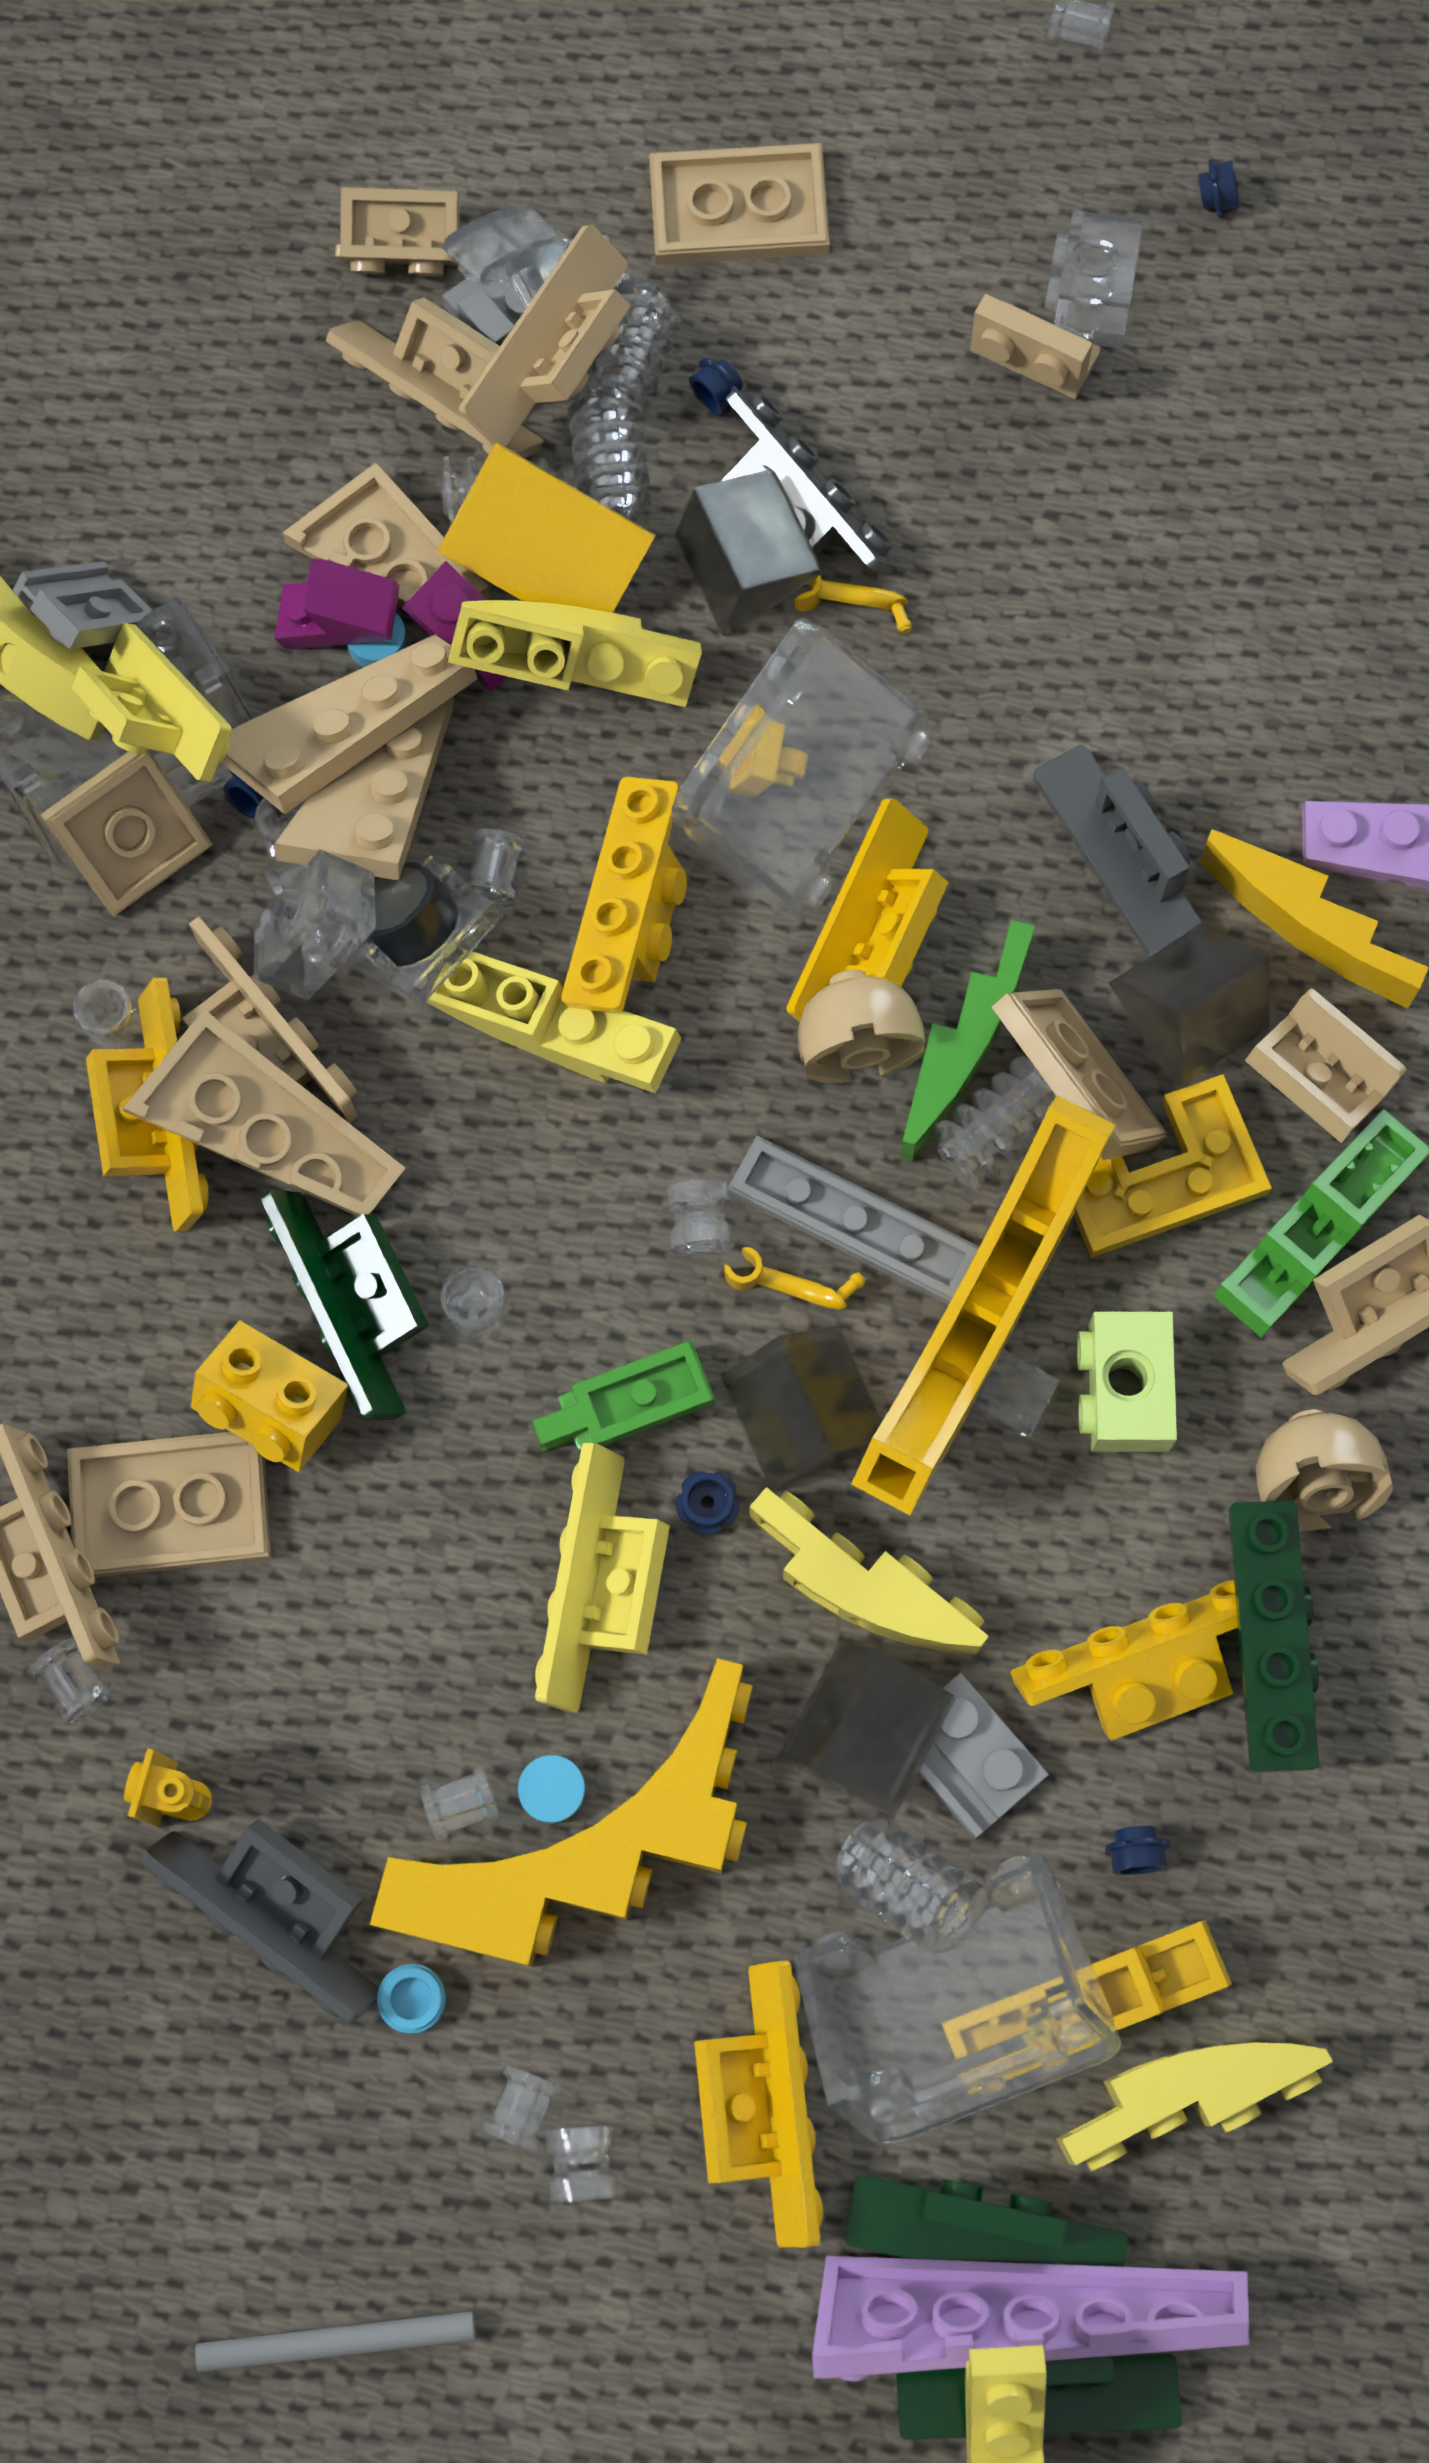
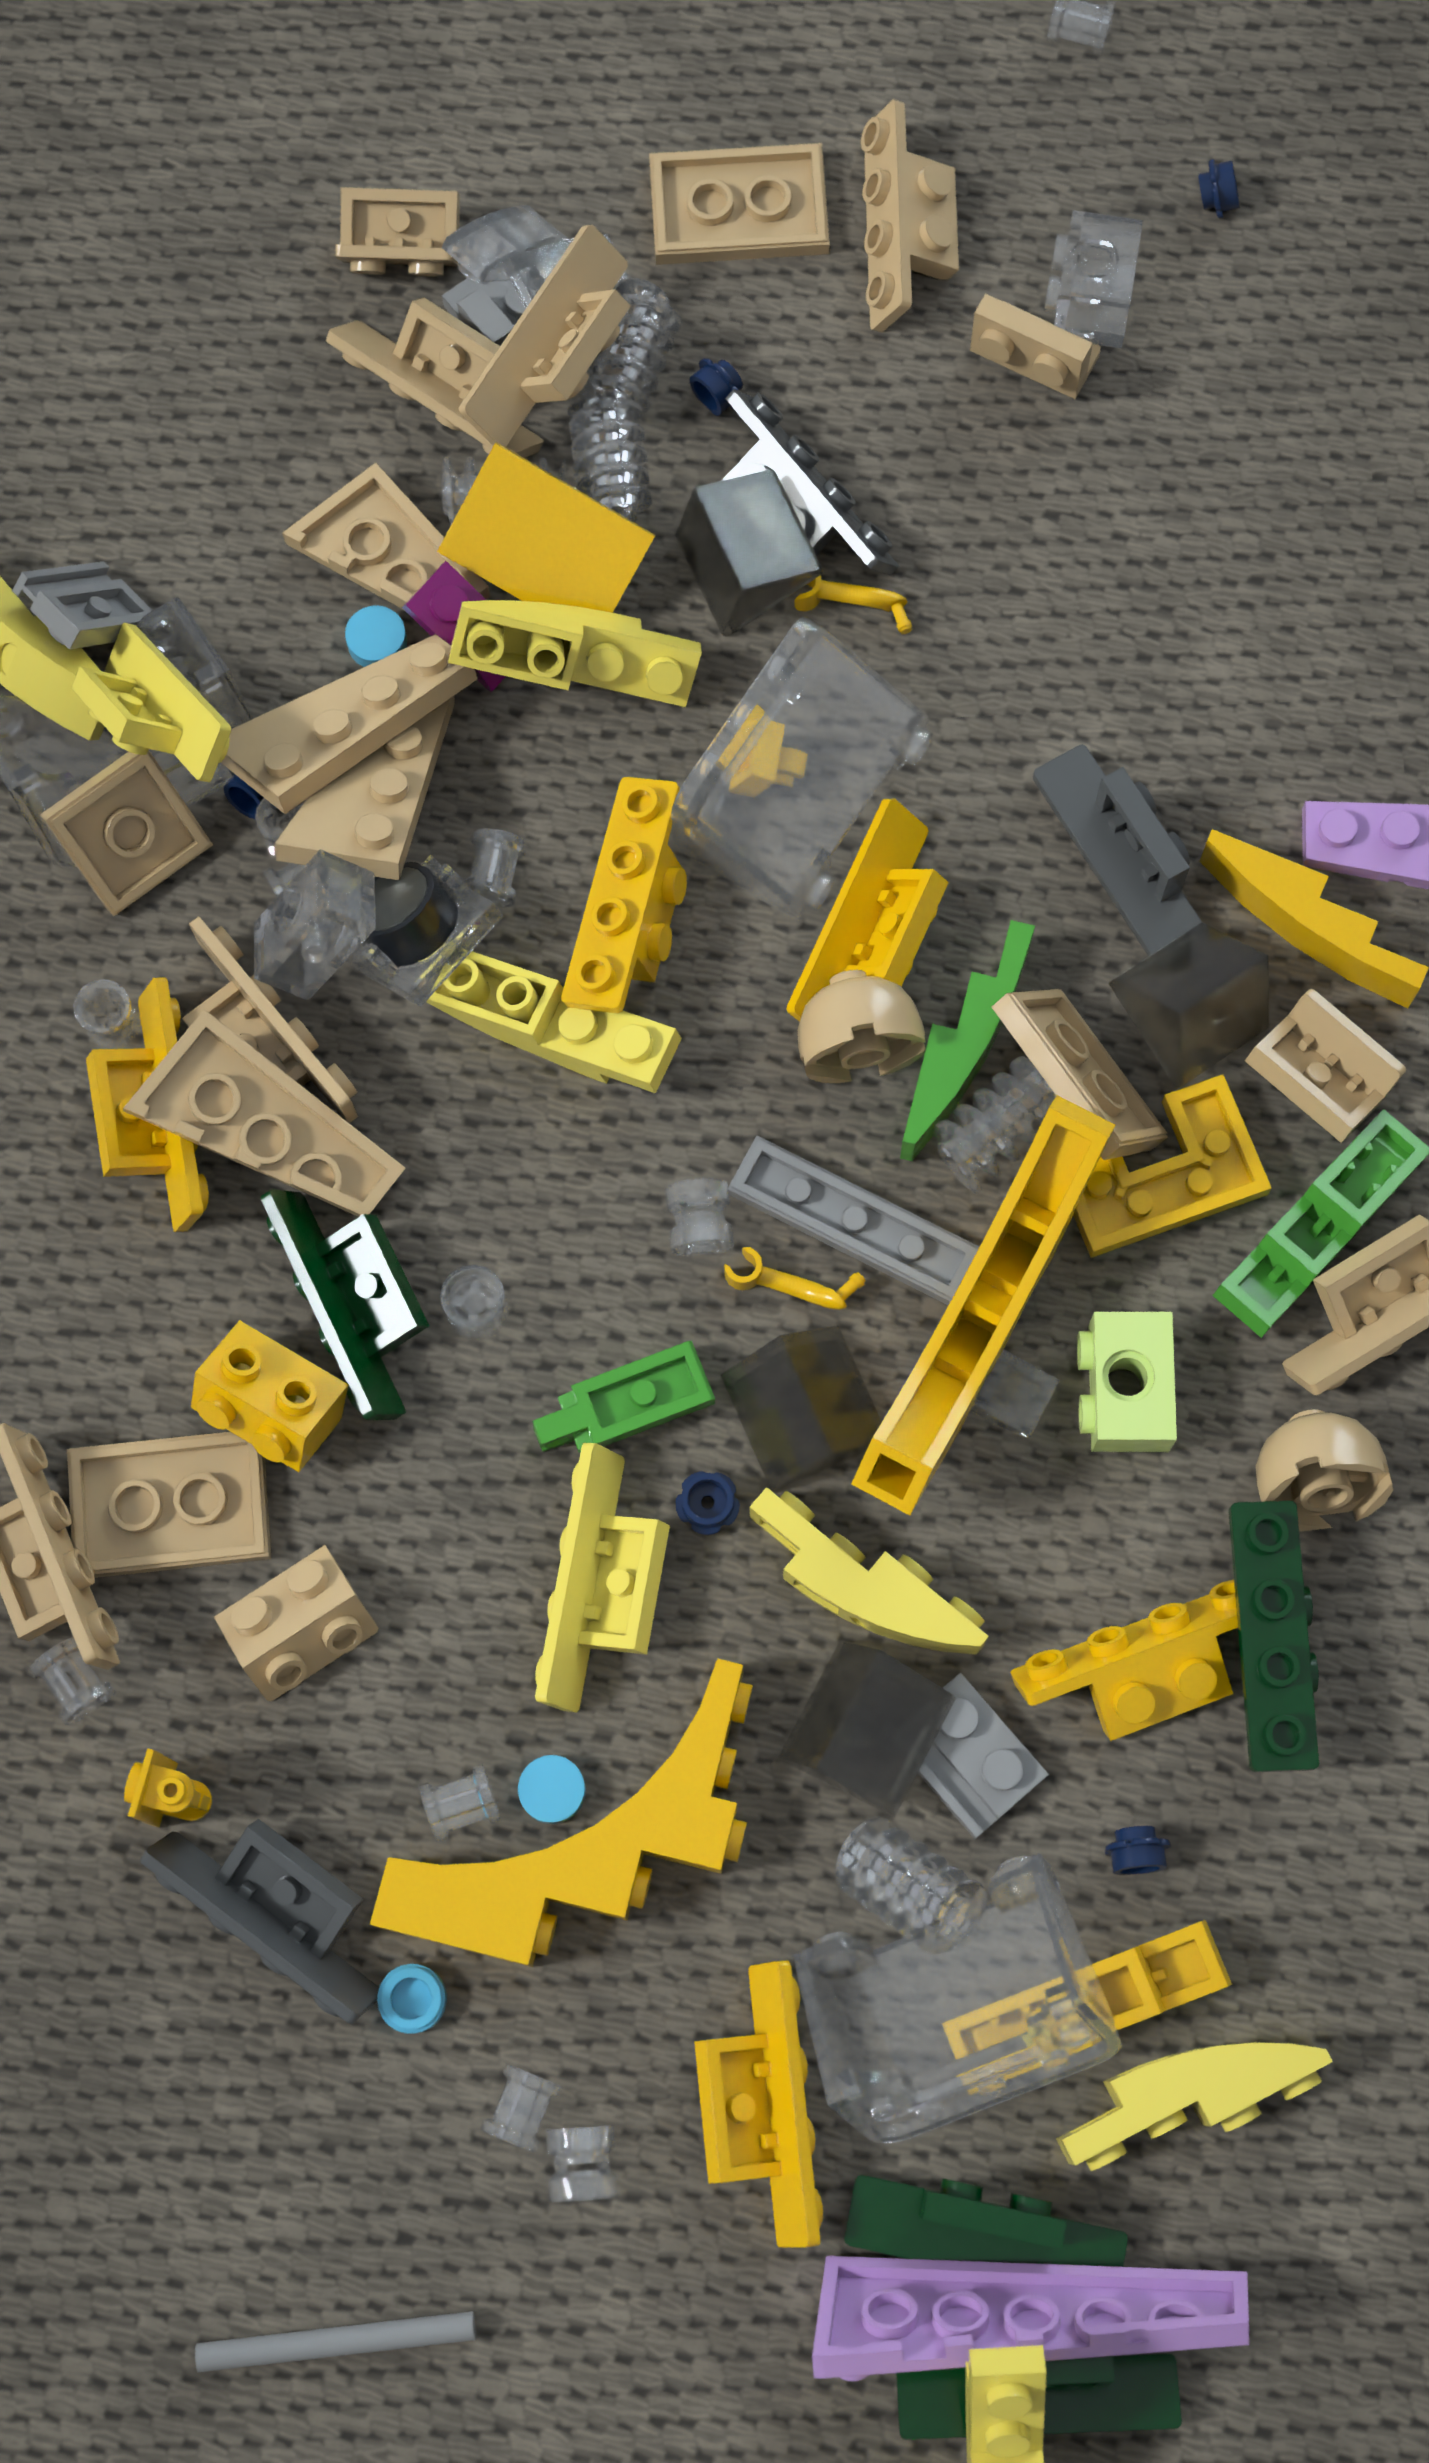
magenta slope [274,558,400,649] -> none
none -> tan bracket [214,1545,378,1701]
none -> tan bracket [861,99,959,332]

